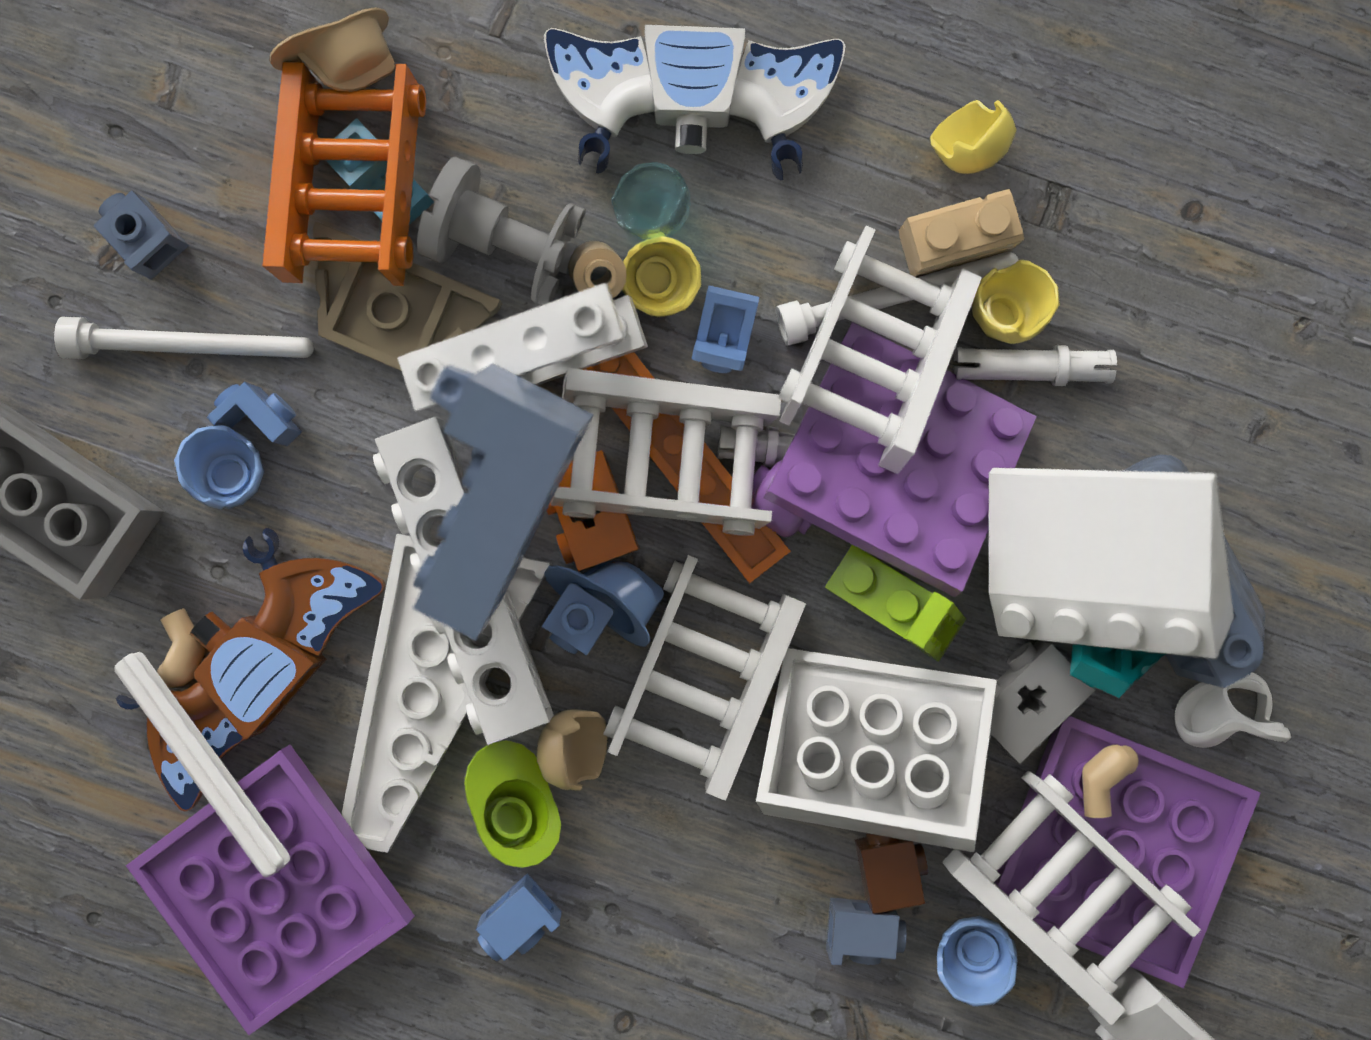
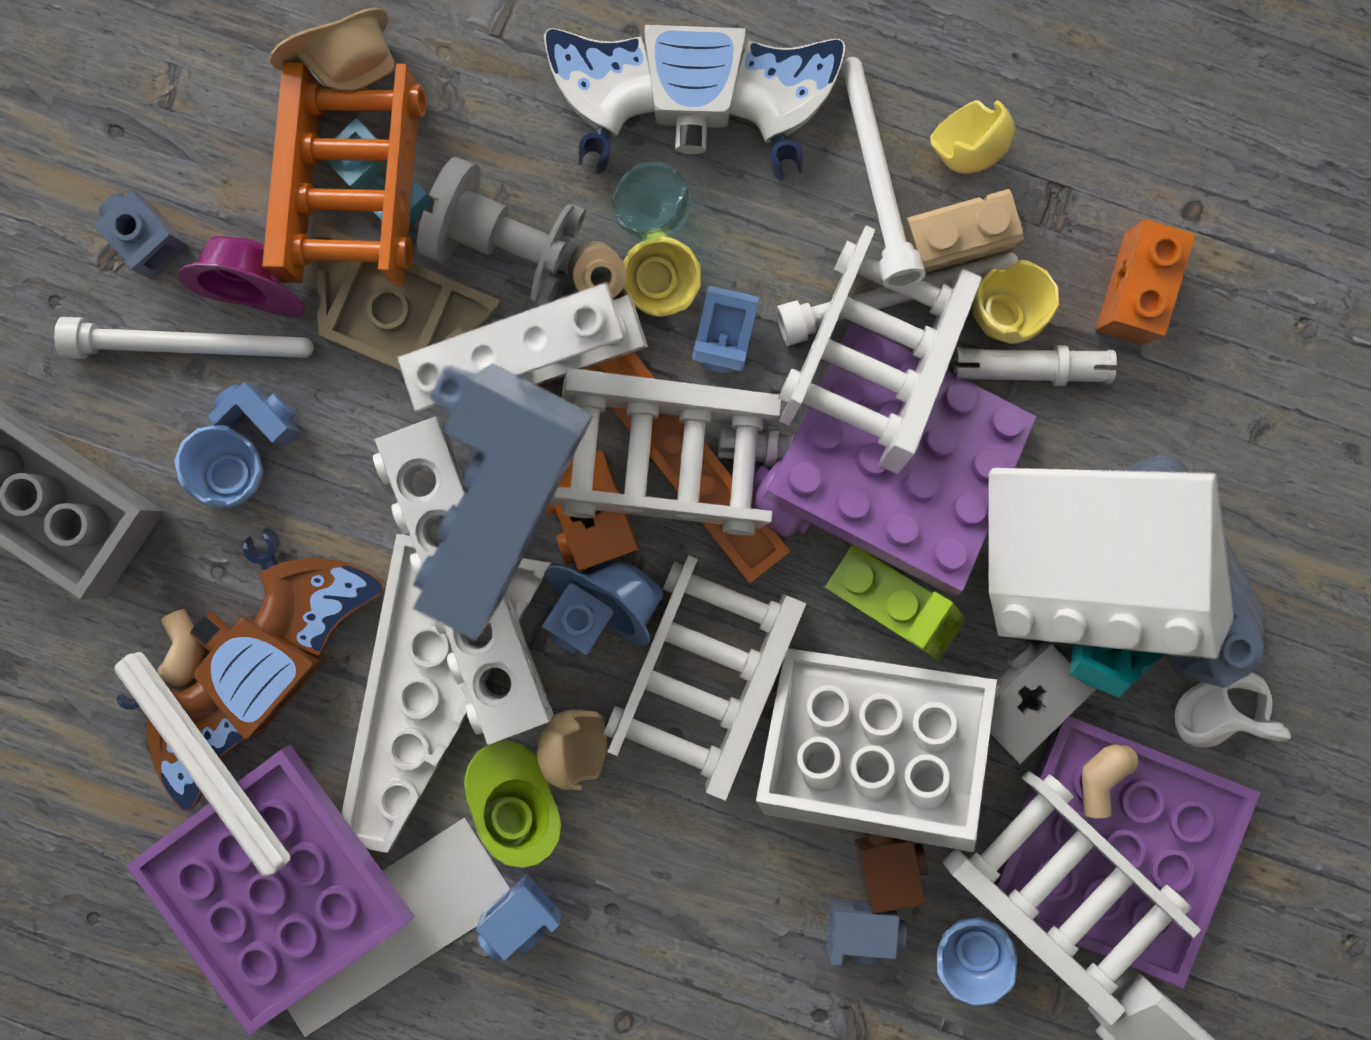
none -> magenta piece [178,236,305,317]
none -> white sticker [287,817,510,1037]
none -> white piece [842,57,926,289]
none -> orange brick [1095,219,1196,345]

